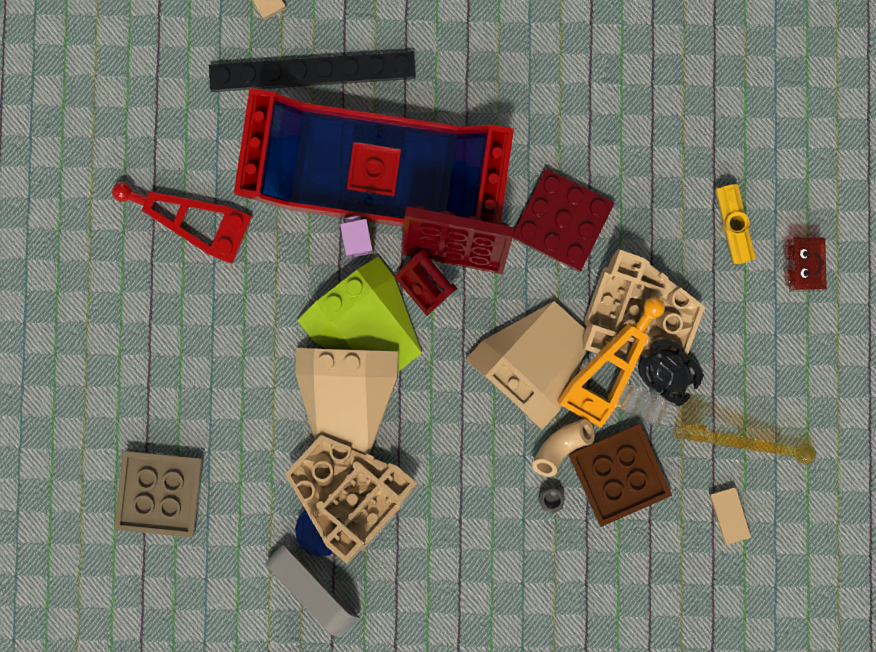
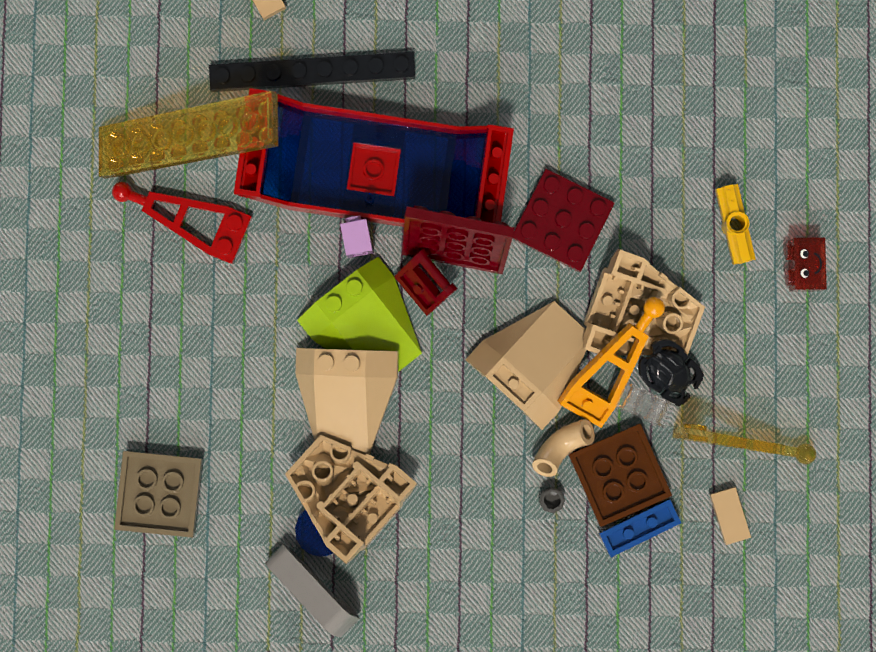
none -> clear yellow plate [99,91,278,179]
none -> blue plate [598,499,681,557]

